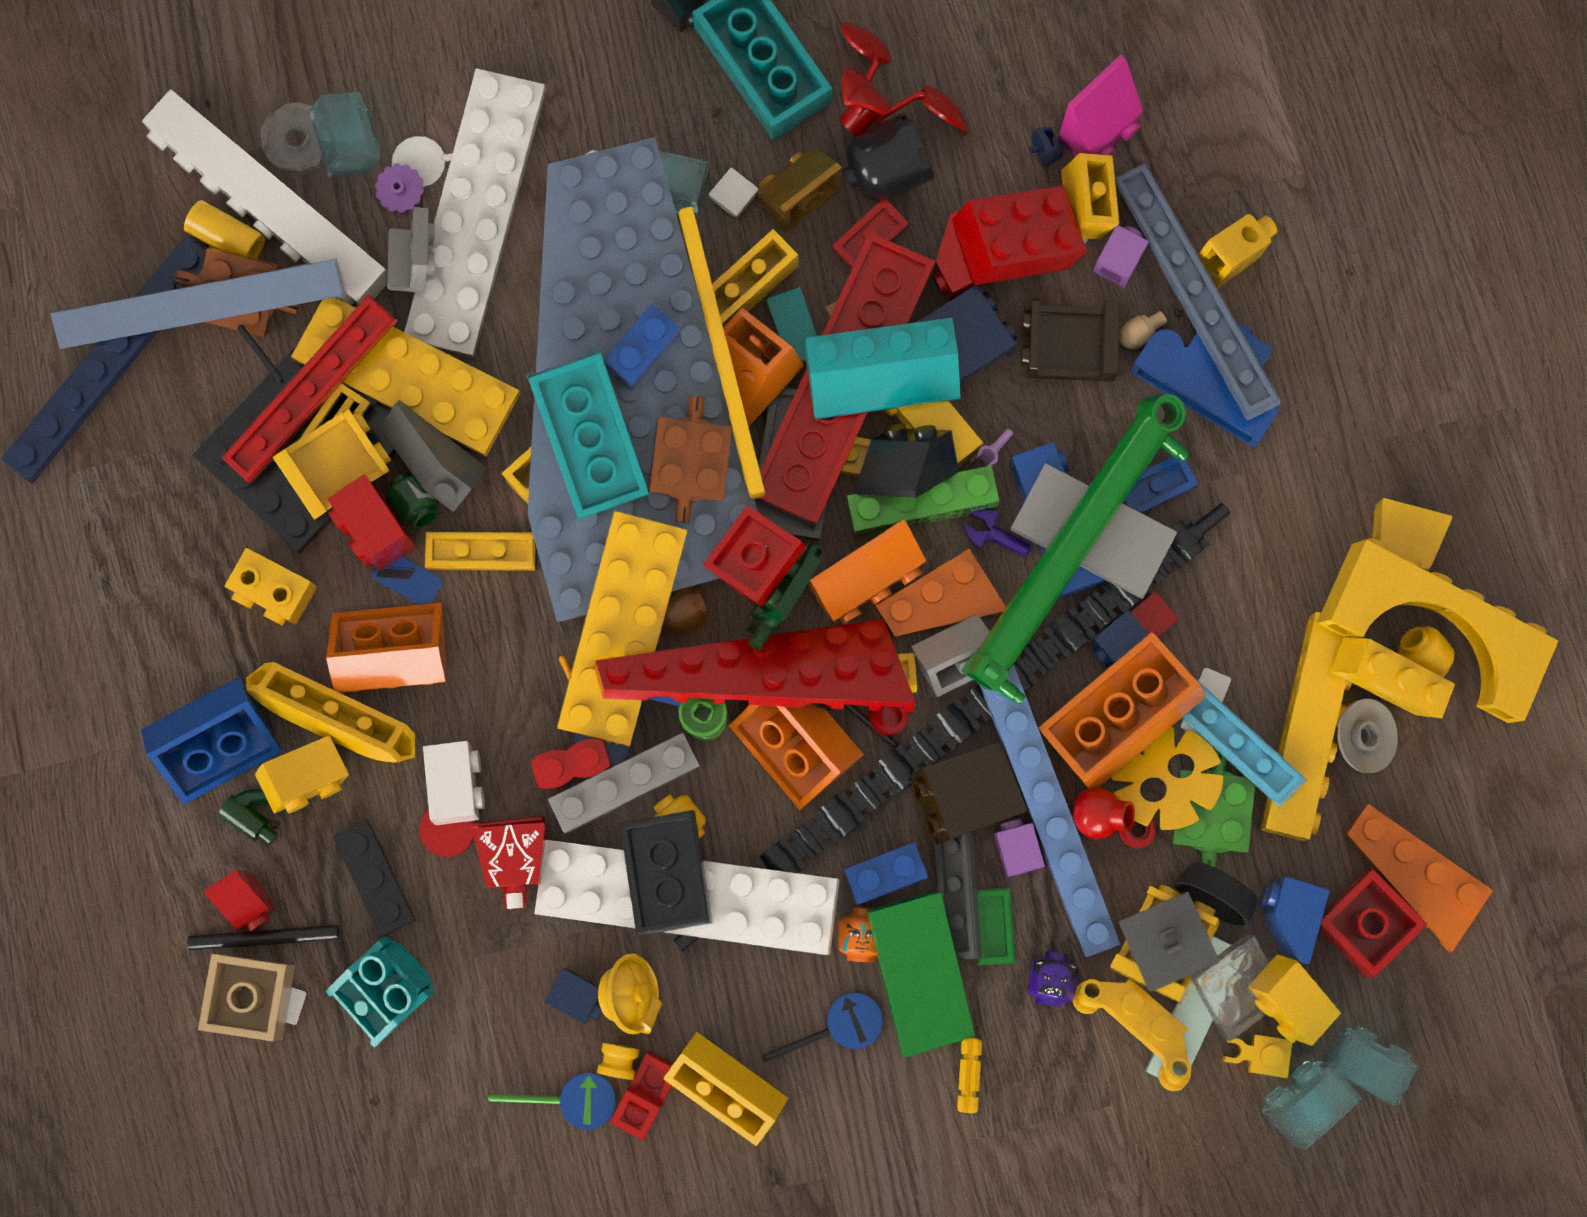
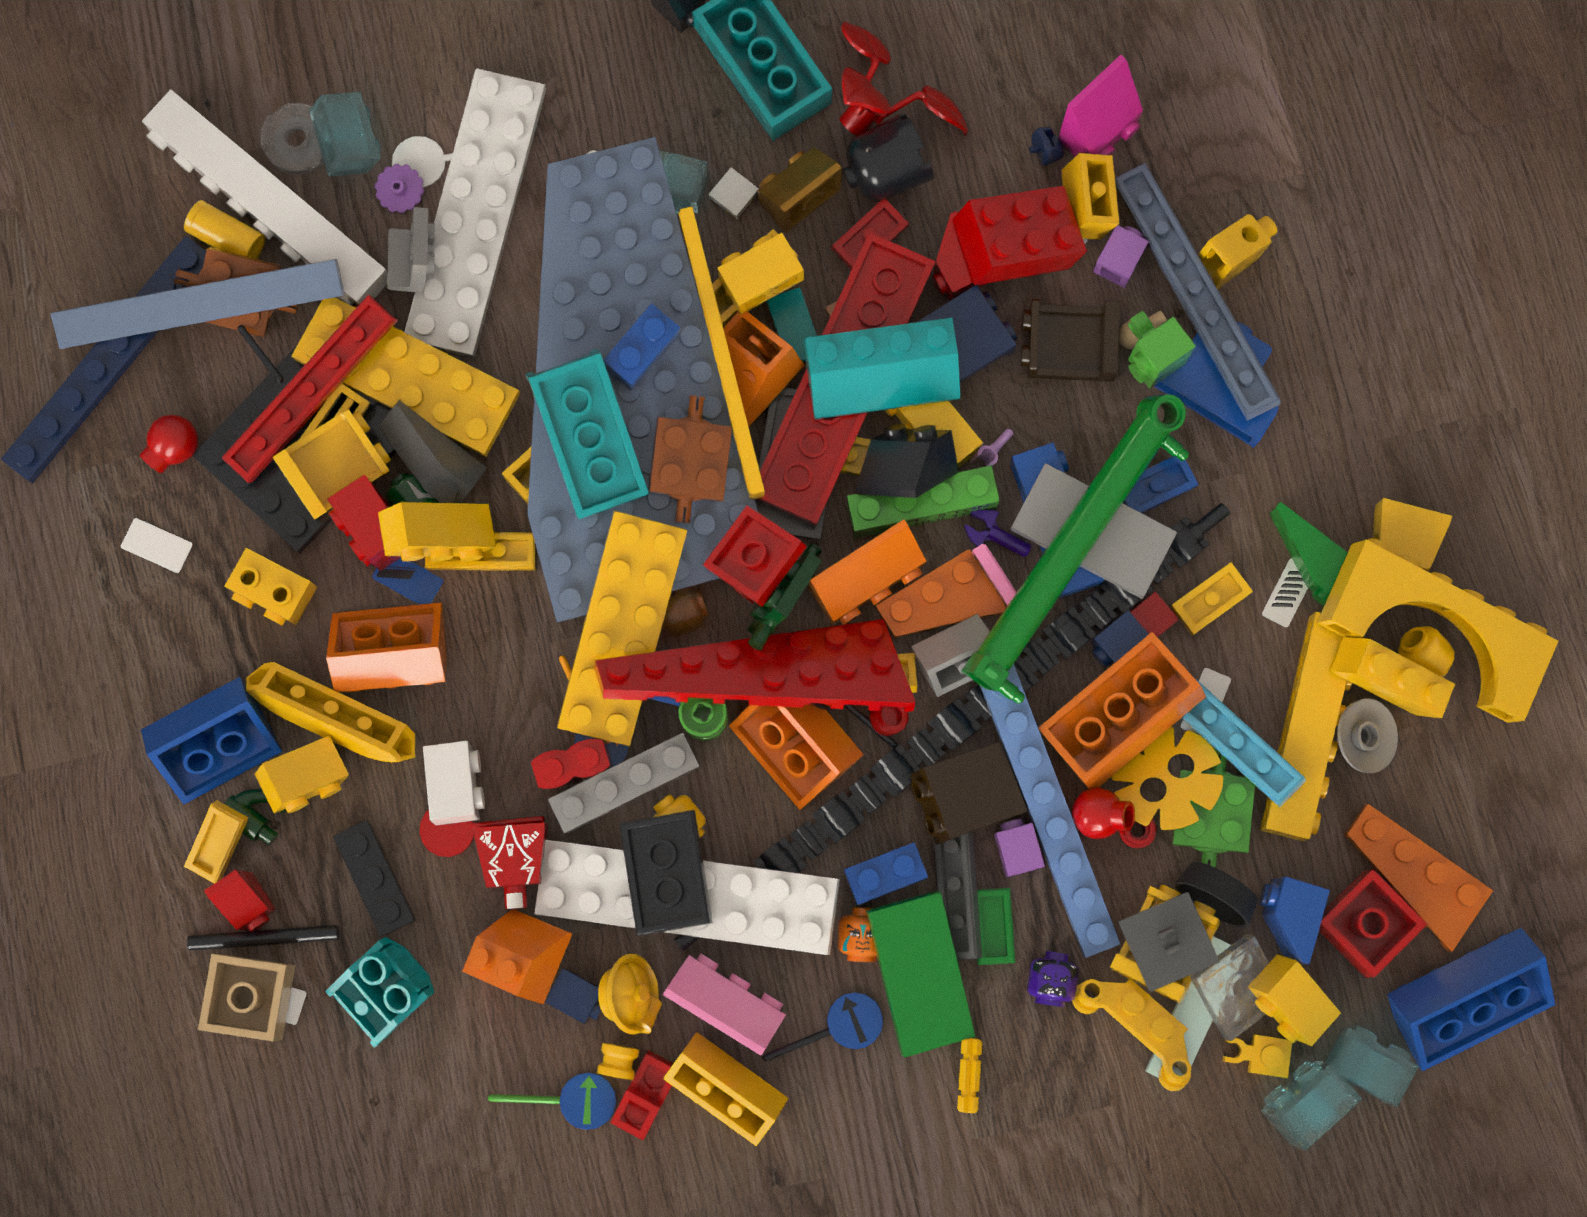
none -> white sticker [121,518,192,573]
none -> red piece [139,414,198,474]
none -> yellow tile [184,800,249,884]
none -> yellow brick [378,502,496,562]
none -> orange slope [462,909,572,1005]
none -> bright pink slope [663,953,786,1056]
none -> yellow brick [717,233,804,315]
none -> bright pink tile [972,544,1016,607]
none -> bright green brick [1128,311,1196,389]
none -> yellow plate [1170,562,1253,636]
none -> white sticker [1262,558,1308,628]
none -> green slope [1270,501,1348,606]
none -> blue slope [1387,928,1555,1071]

